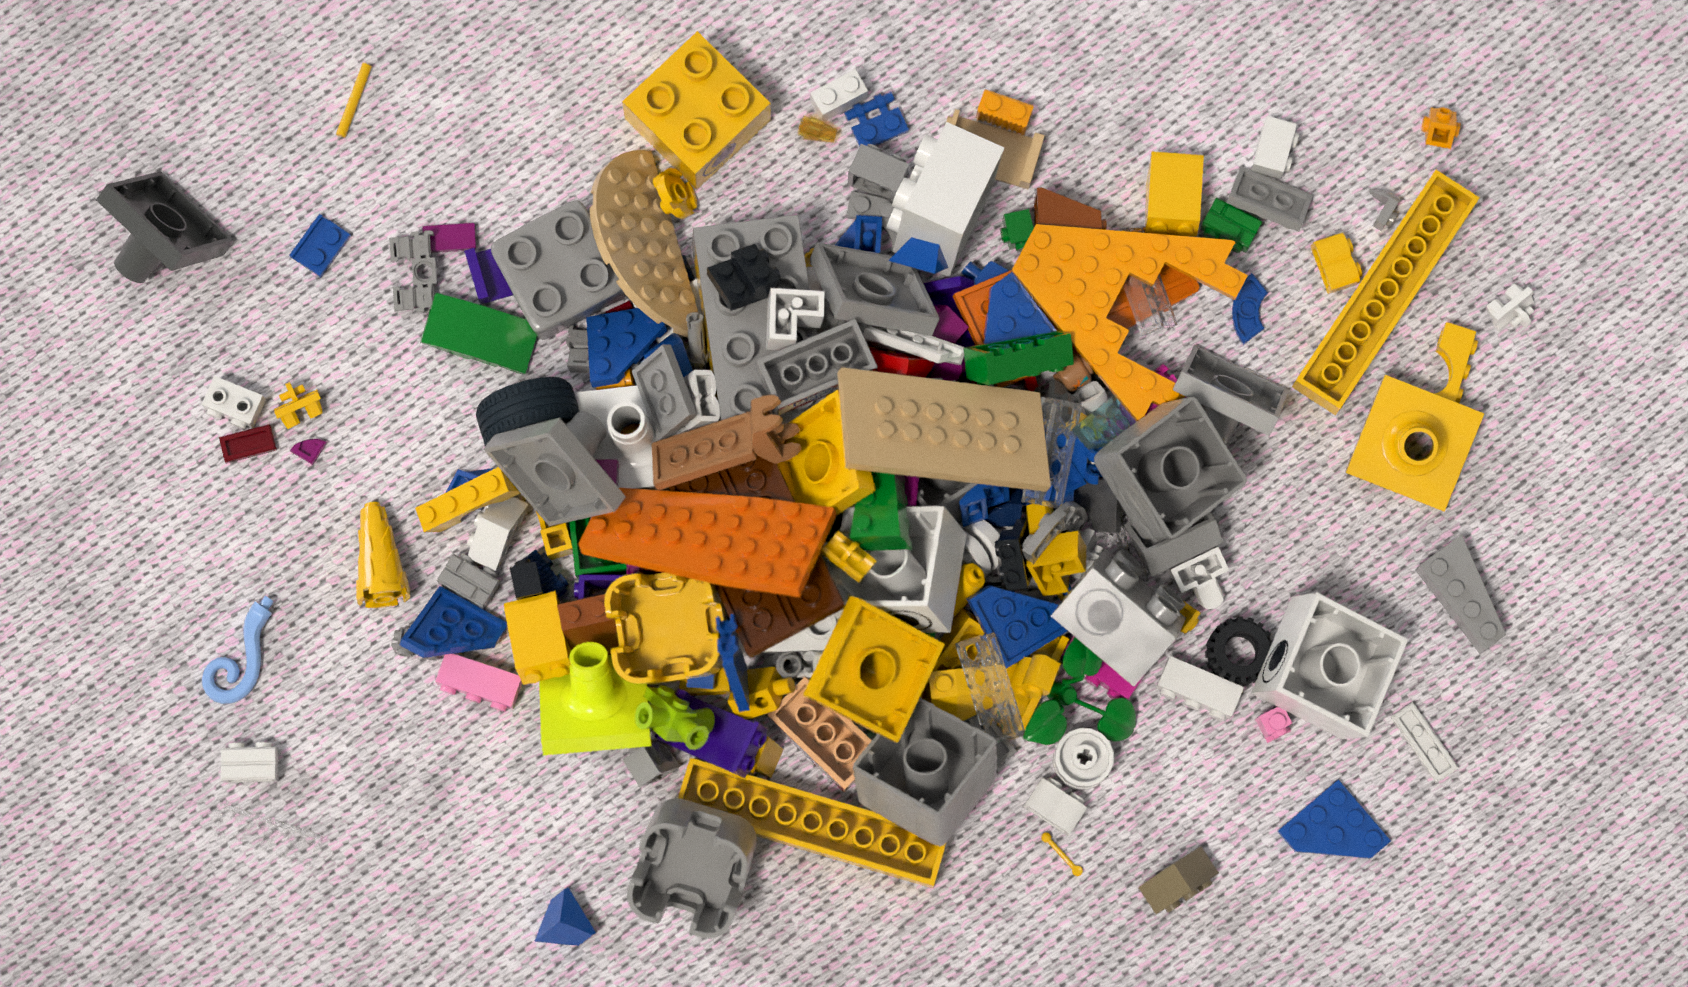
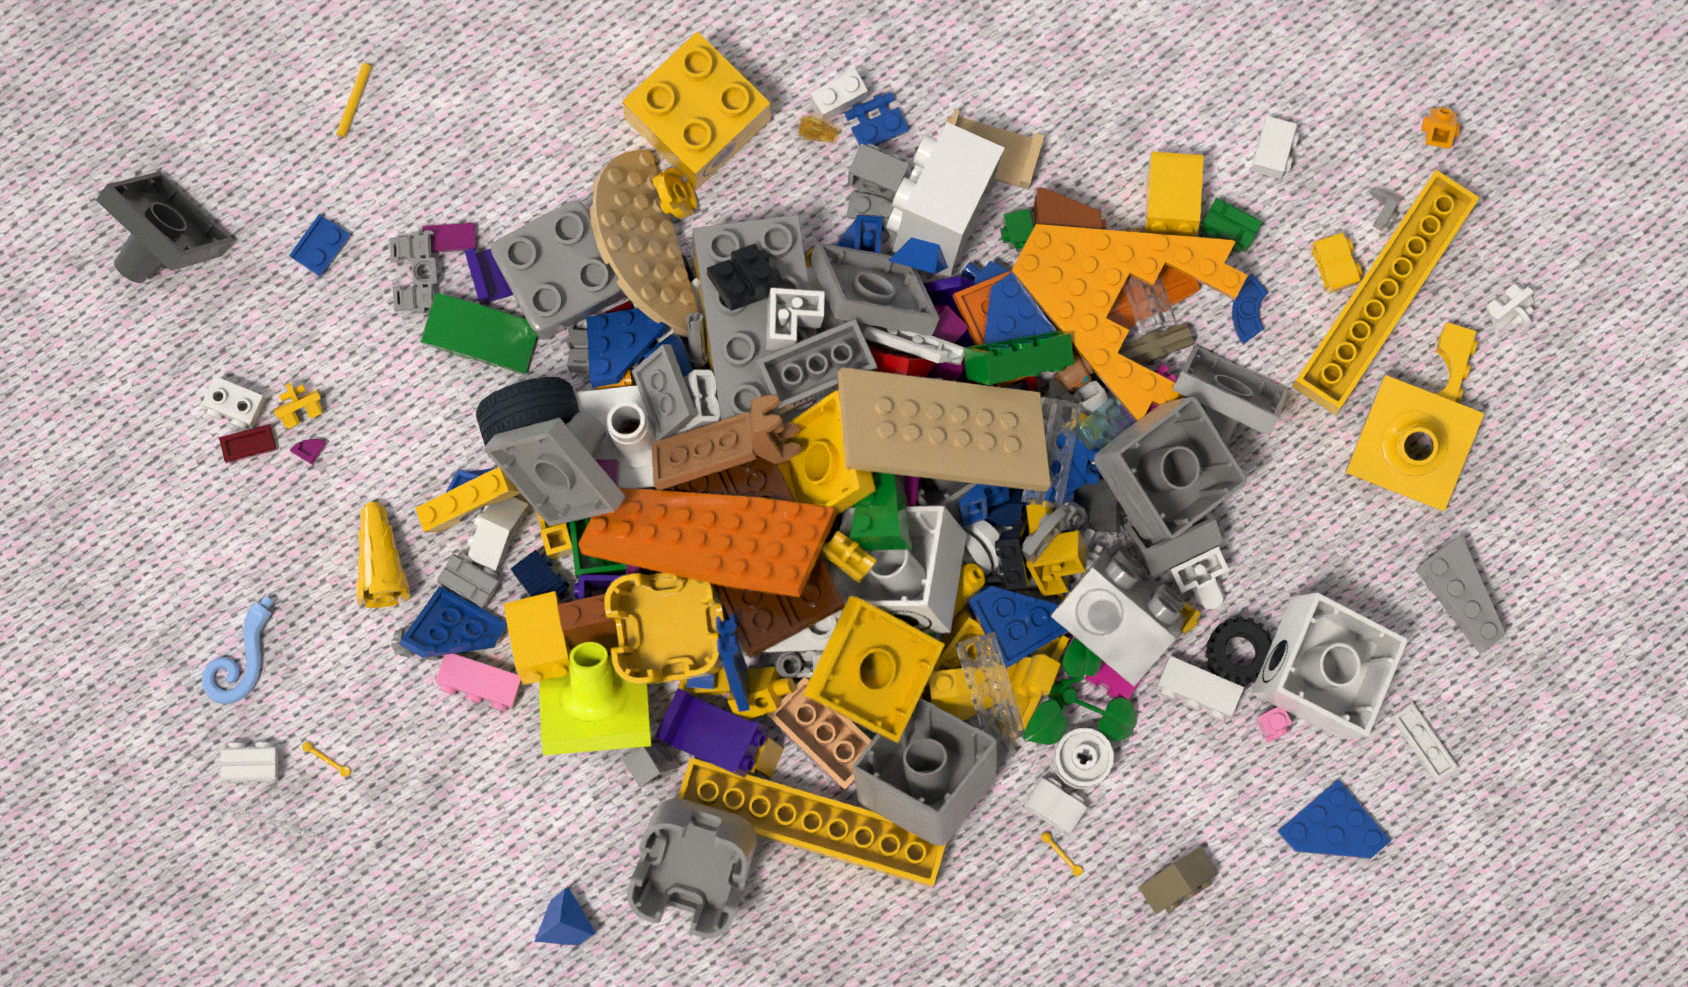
black brick [509,559,543,600] -> none
lime brick [635,685,715,750] -> none
light orange brick [976,89,1034,135] -> none
light grey plate [1226,166,1313,232] -> none
none -> yellow hinge [302,742,350,777]
none -> dark tan piece [1118,323,1194,365]

